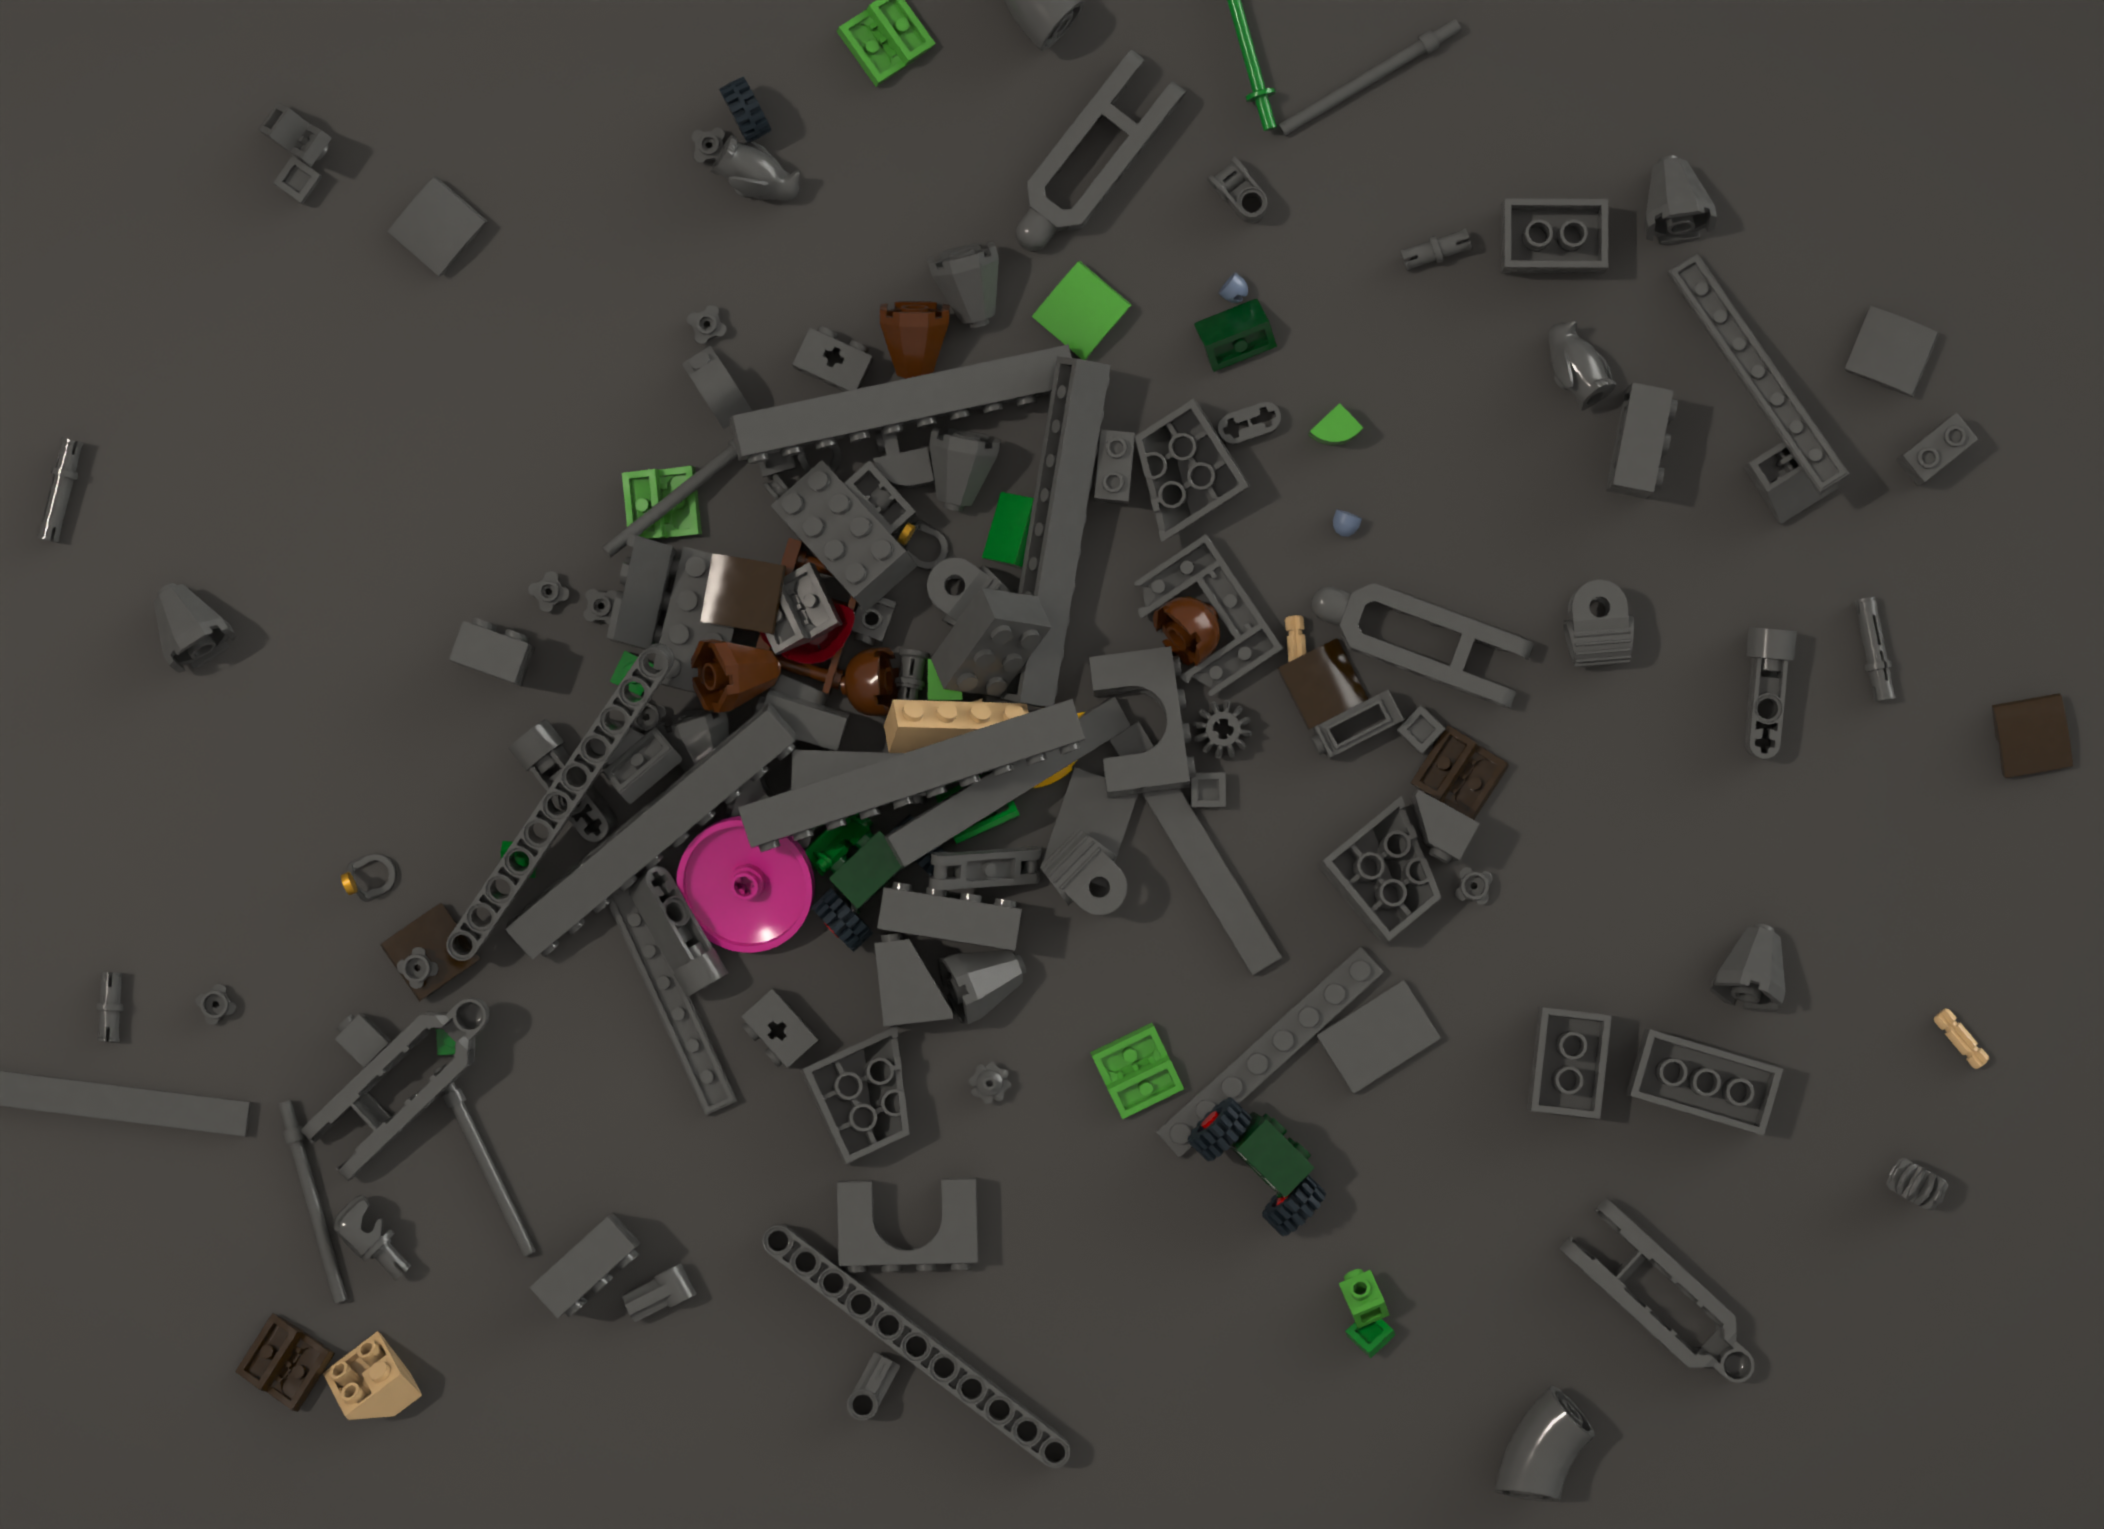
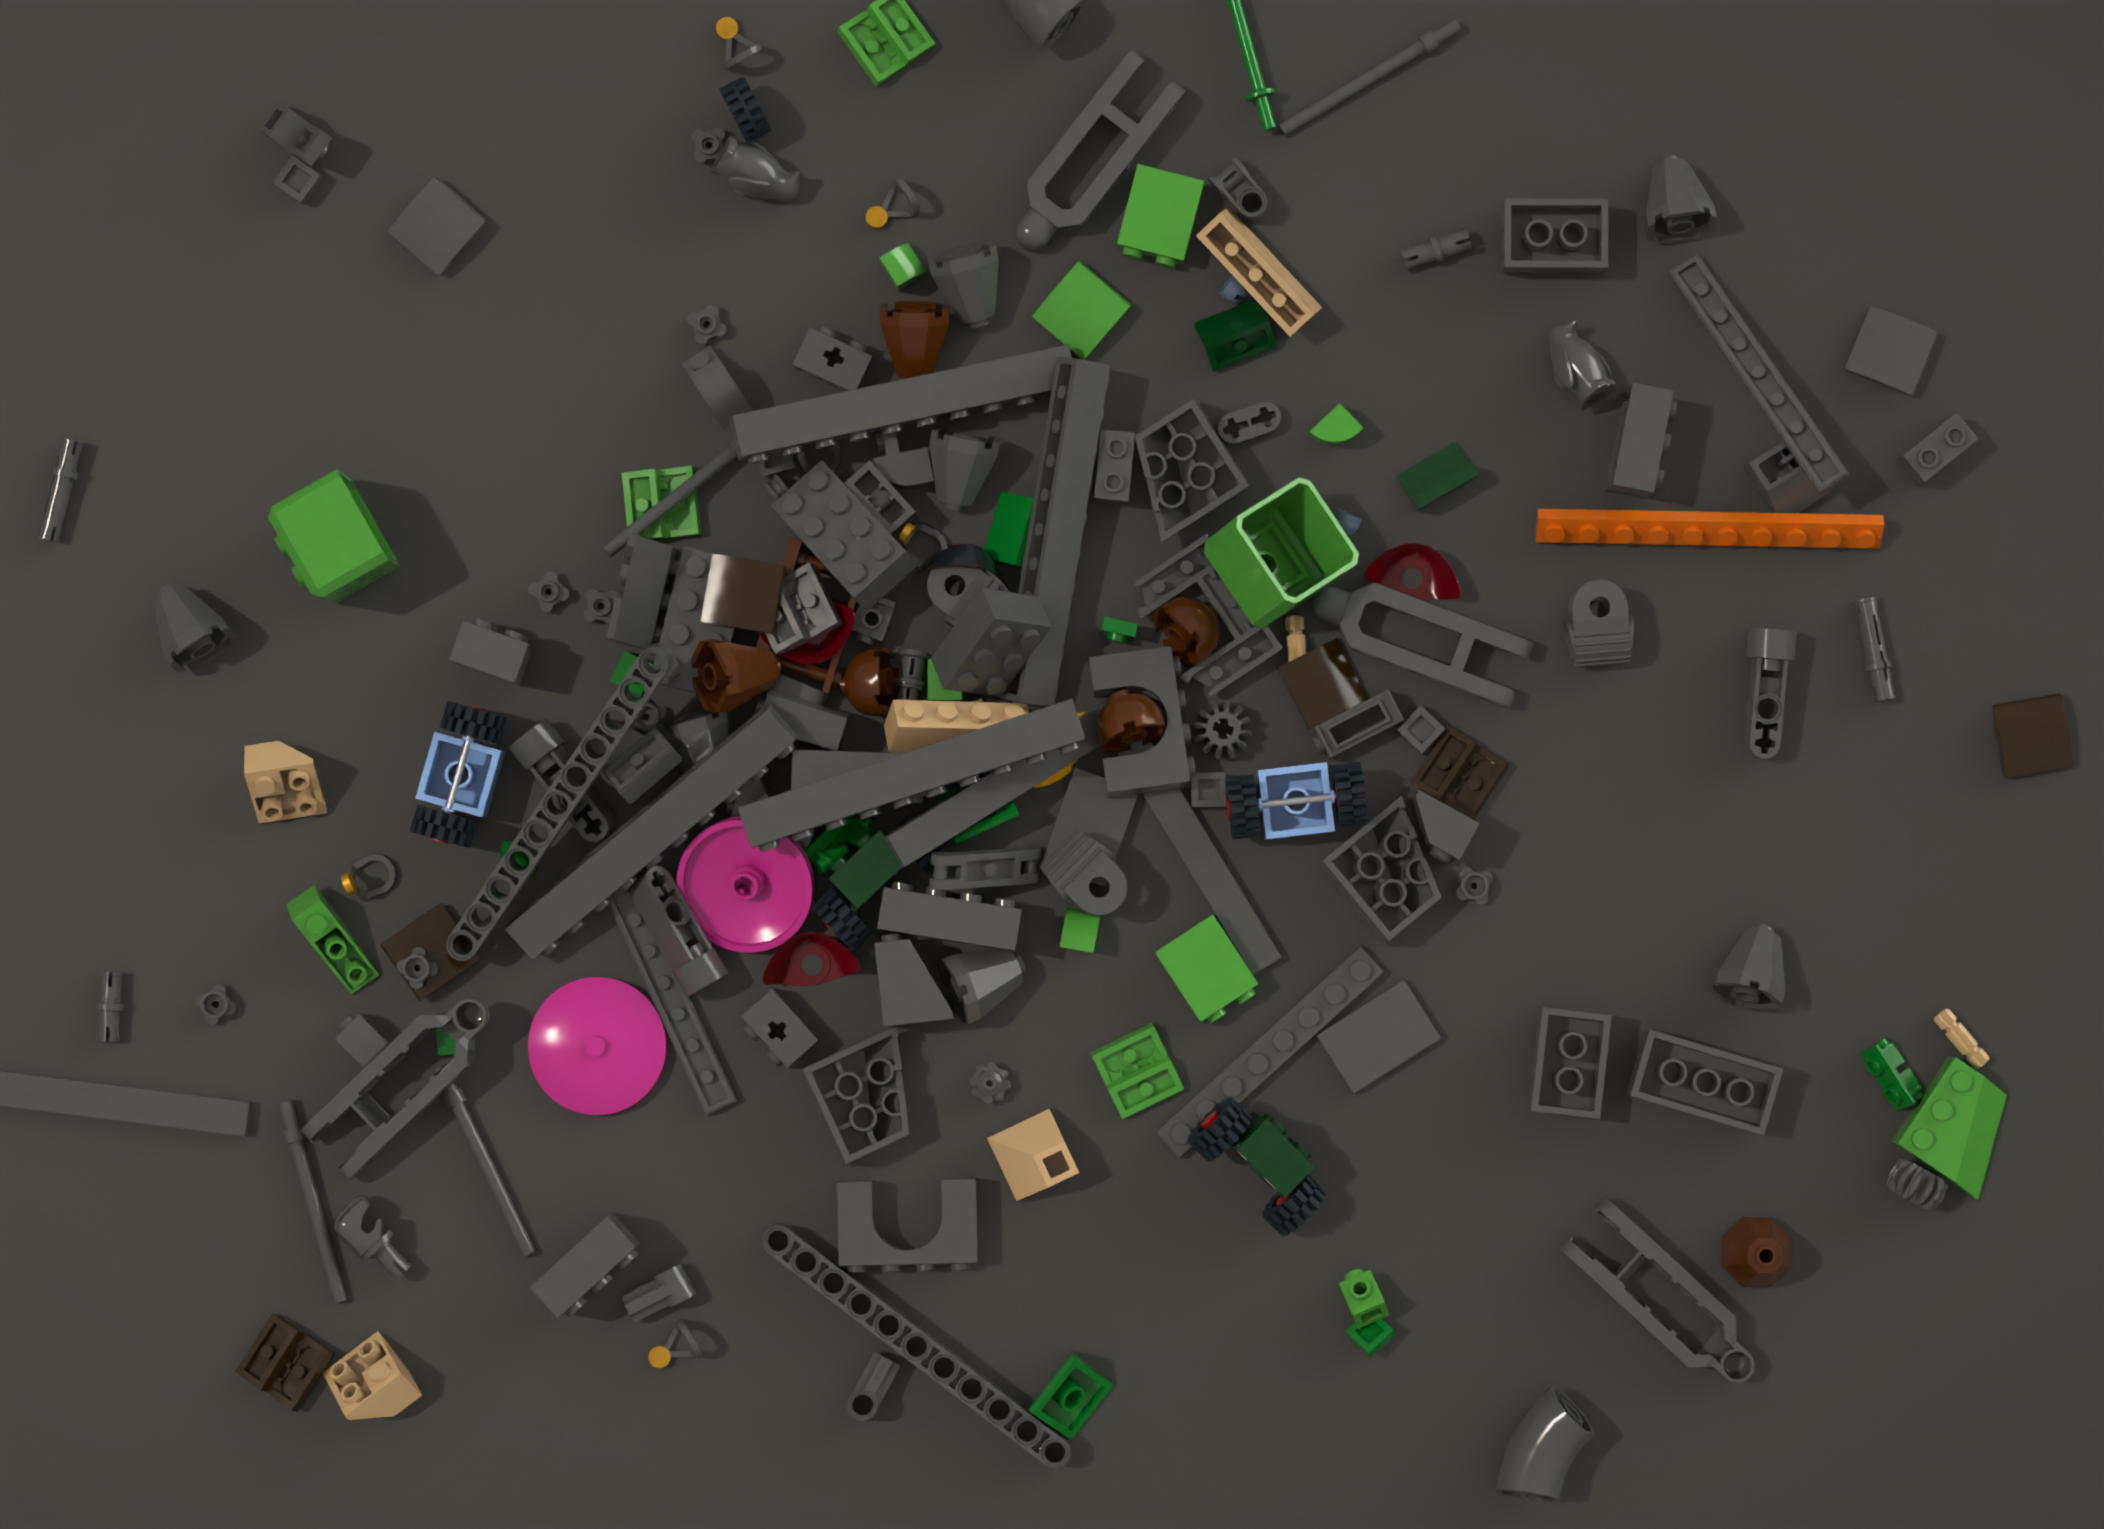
none -> tan slope [244,741,327,824]
none -> bright green plate [268,469,400,603]
none -> bright green slope [286,885,379,995]
none -> brick [410,701,507,848]
none -> dark pink dish [528,977,667,1115]
none -> dark grey piece [648,1319,703,1368]
none -> piece [716,17,763,69]
none -> dark red piece [763,932,861,986]
none -> dark grey piece [865,176,920,229]
none -> bright green brick [879,243,928,292]
none -> black piece [914,543,1009,589]
none -> tan slope [987,1108,1079,1201]
none -> green slope [1029,1352,1114,1440]
none -> bright green brick [1059,906,1100,953]
none -> reddish brown cylinder [1095,690,1166,753]
none -> green plate [1101,616,1138,644]
none -> bright green brick [1117,164,1204,268]
none -> bright green brick [1154,914,1258,1024]
none -> tan brick [1196,207,1322,337]
none -> bright green plate [1204,477,1359,628]
none -> brick [1225,762,1368,840]
none -> dark red piece [1364,543,1461,600]
none -> dark green panel [1397,443,1479,512]
none -> orange plate [1535,509,1885,549]
none -> reddish brown cone [1721,1217,1792,1287]
none -> green hinge [1860,1037,1923,1111]
none -> bright green wedge [1891,1056,2007,1200]

